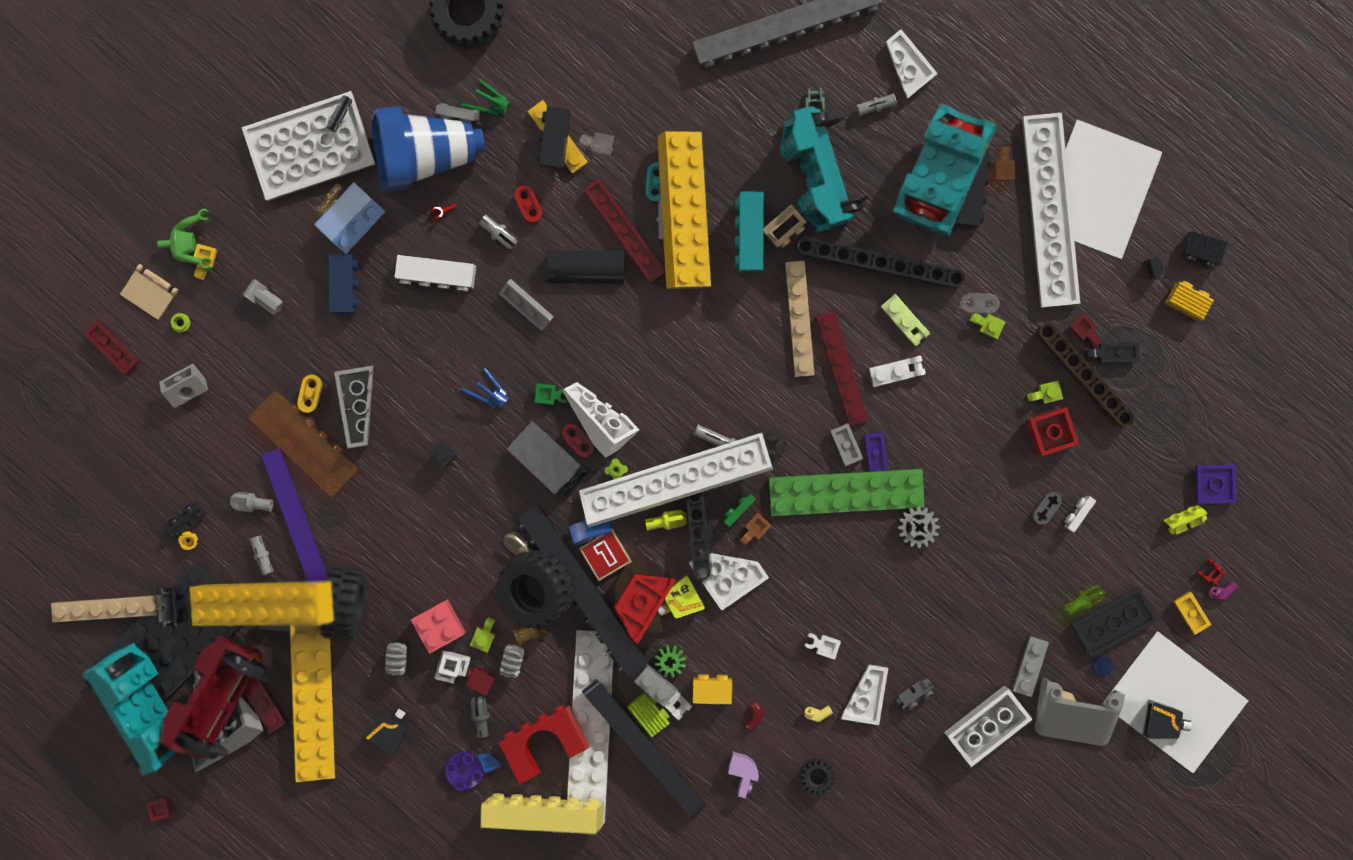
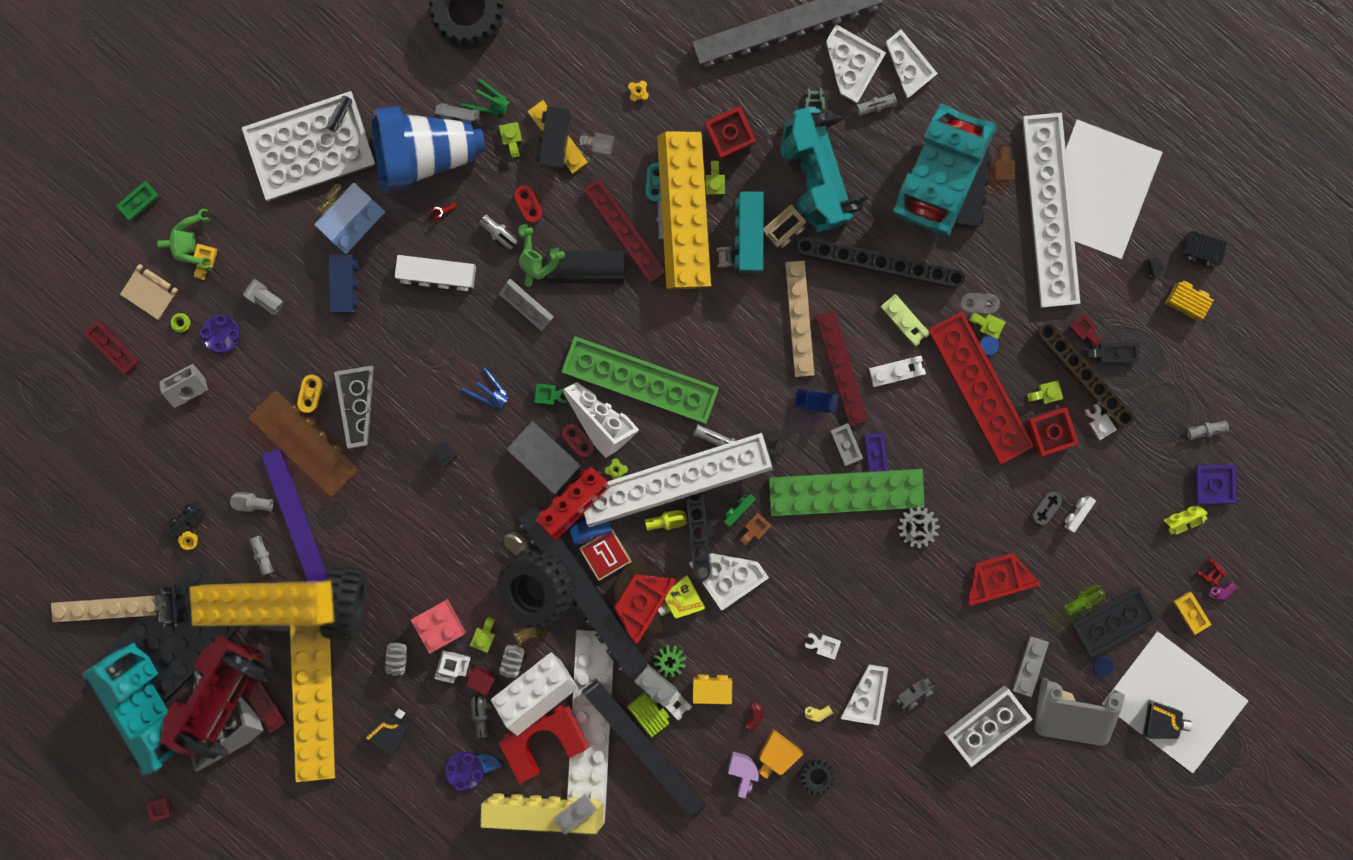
none -> green plate [116,181,160,221]
none -> dark purple dish [200,314,240,353]
none -> white brick [491,652,578,736]
none -> lime plate [499,122,522,158]
none -> bright green piece [518,224,565,287]
none -> red brick [536,467,609,541]
none -> light grey plate [553,794,597,834]
none -> bright green plate [562,336,719,424]
none -> yellow plate [628,81,649,101]
none -> red brick [704,106,756,161]
none -> lime plate [705,161,725,195]
none -> light grey bush [716,247,734,268]
none -> light orange torso [758,729,803,779]
none -> clear blue brick [794,389,839,414]
none -> white plate [826,25,886,104]
none -> red plate [928,311,1035,465]
none -> red wing [968,553,1041,606]
none -> blue tile [979,336,999,355]
none -> white plate [1085,404,1116,440]
none -> light grey pin [1187,420,1229,440]

